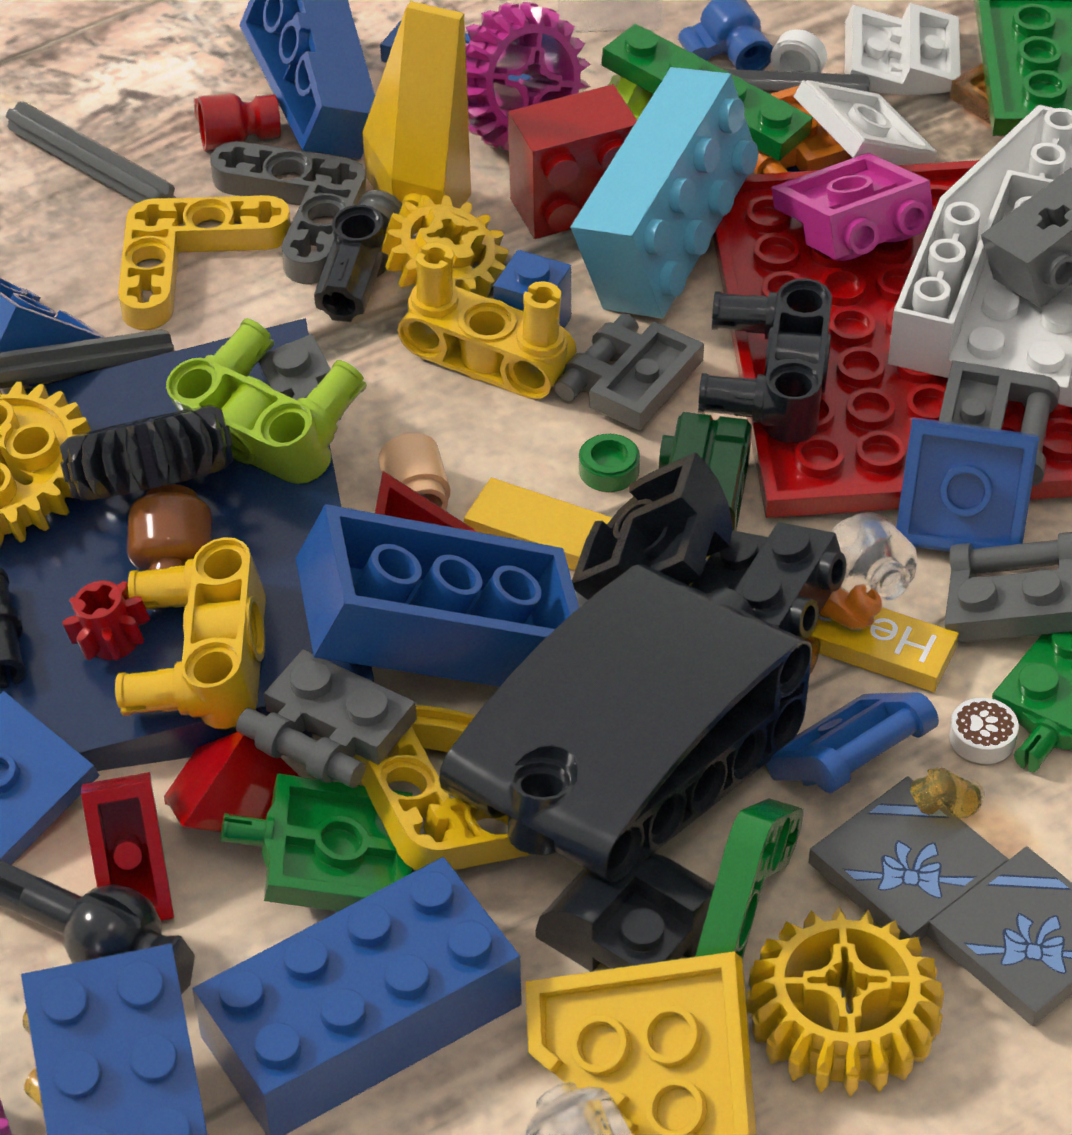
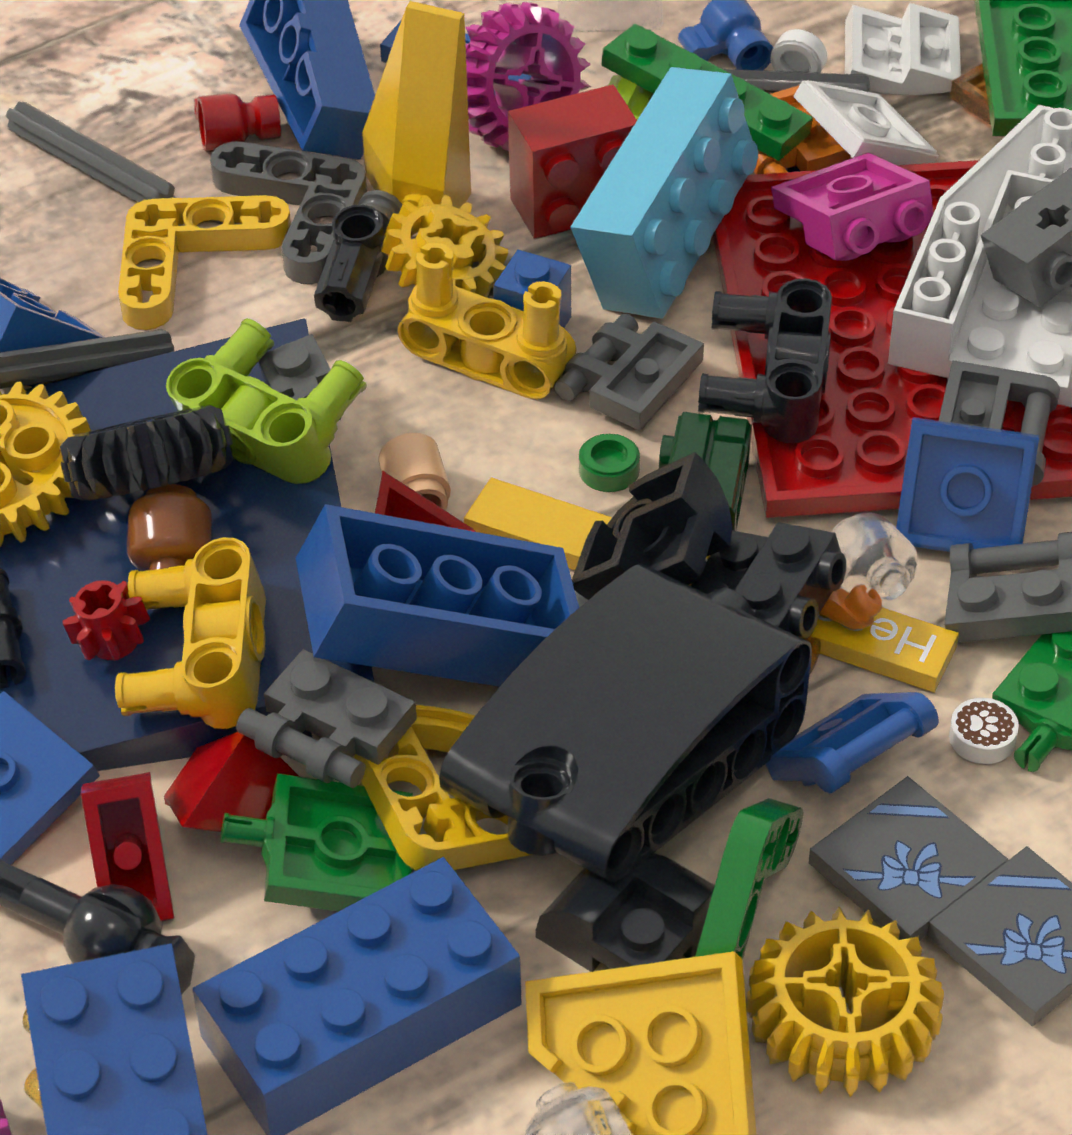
clear yellow arm [910,767,985,818] -> none

